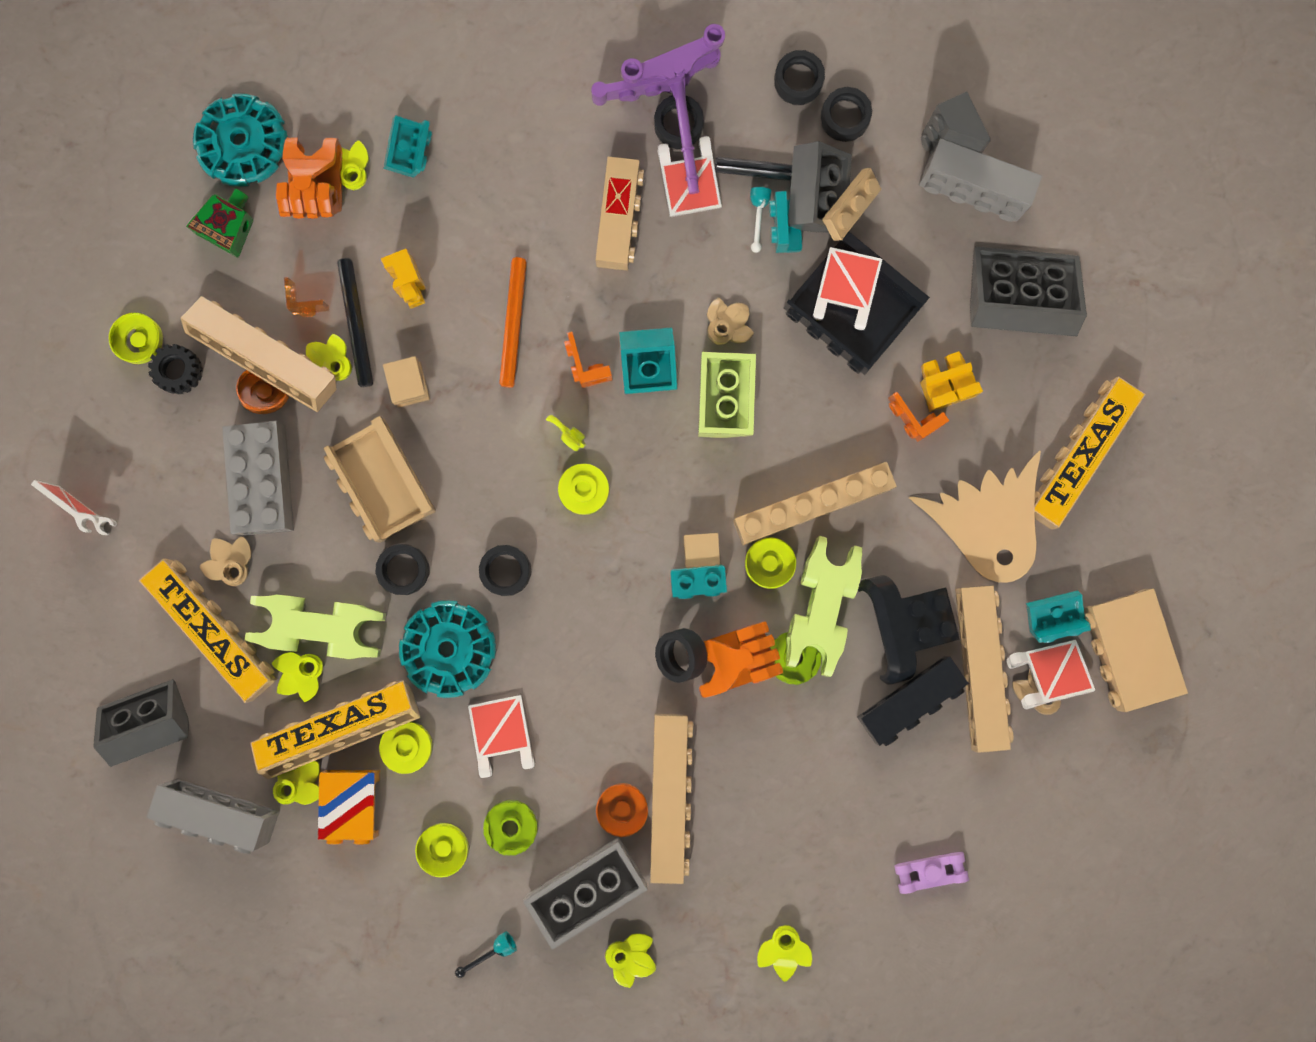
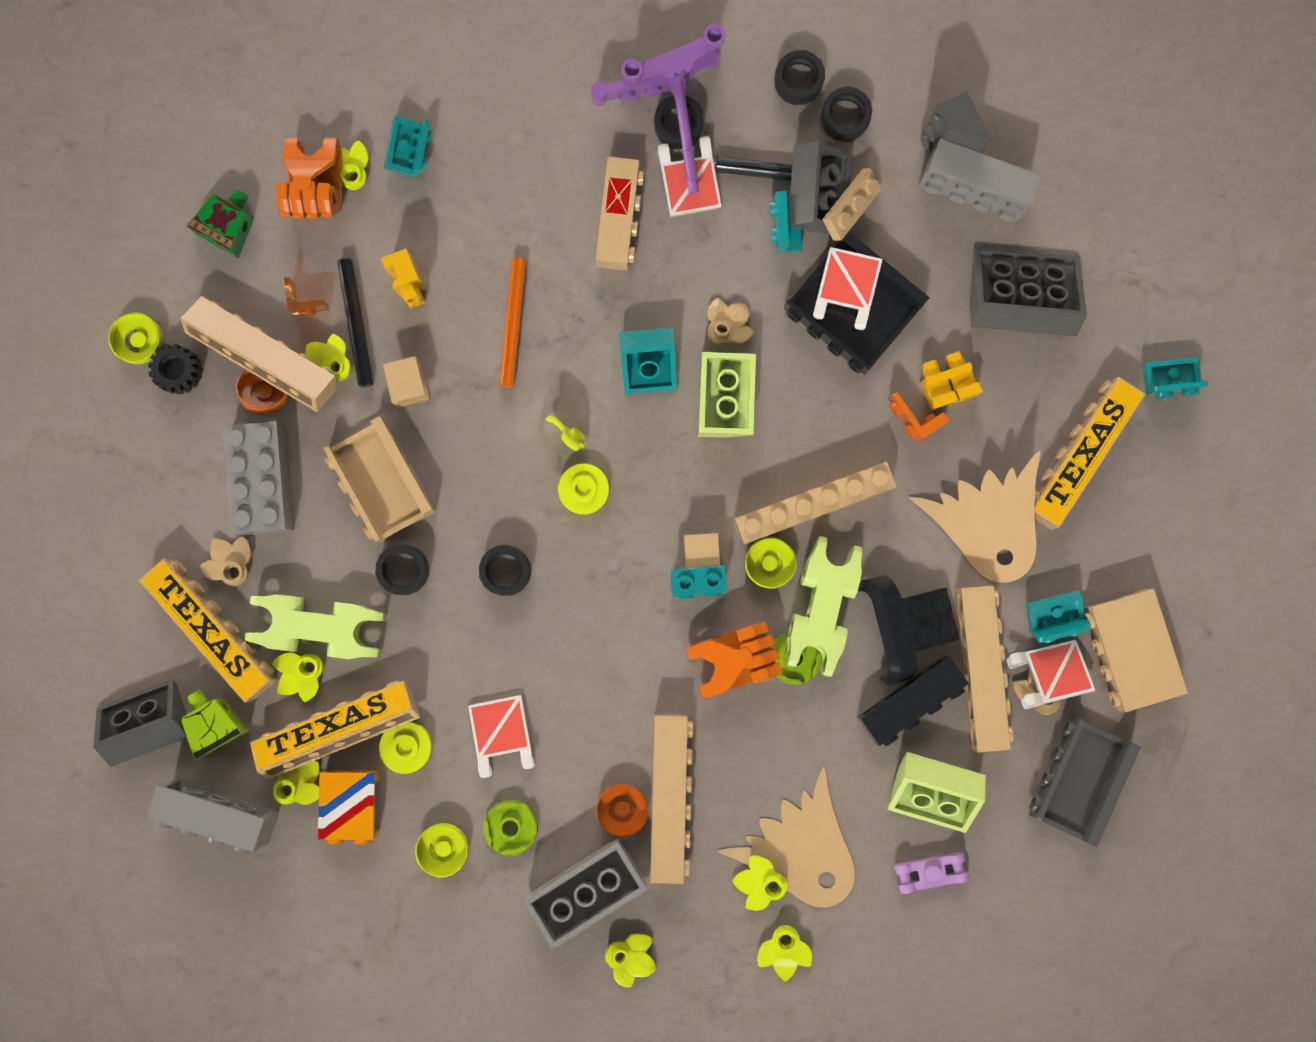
white flag [31,480,117,536] -> none
teal plate [193,94,288,187] -> none
teal plate [399,600,496,698] -> none
hinge [455,931,517,978] -> none
orange bracket [564,332,613,388] -> none
black tyre [655,628,707,683] -> none
hinge [750,187,772,253] -> none
none -> lime torso [181,690,249,760]
none -> tan piece [717,766,855,908]
none -> neon yellow plate [732,855,787,911]
none -> yellowish green slope [887,752,986,833]
none -> dark grey panel [1029,717,1141,847]
none -> teal bracket [1142,357,1208,399]

